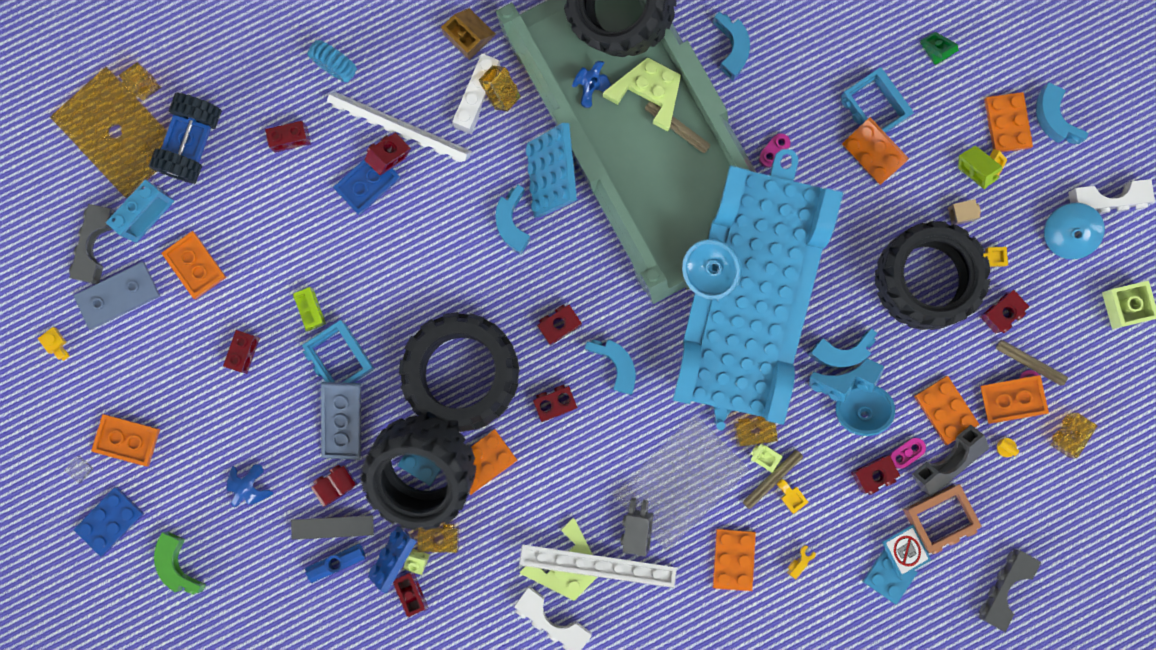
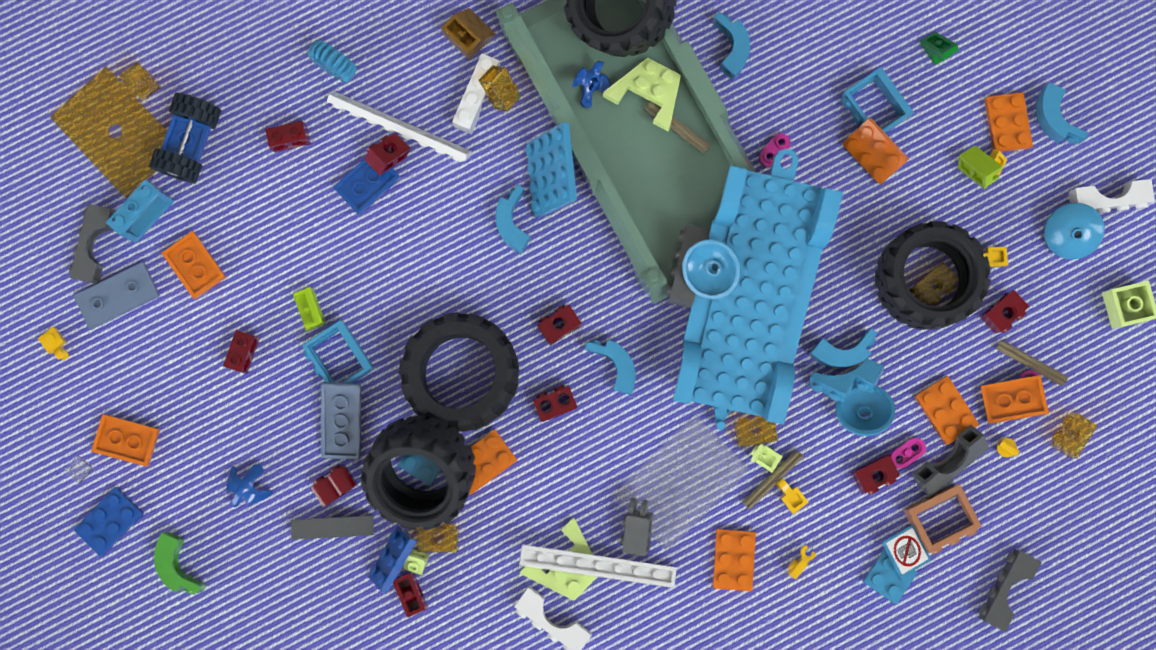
blue piece [305,543,366,584] -> none
tan brick [948,199,981,225] -> none
none -> dark grey arch [666,224,710,308]
none -> clear yellow brick [910,262,959,306]

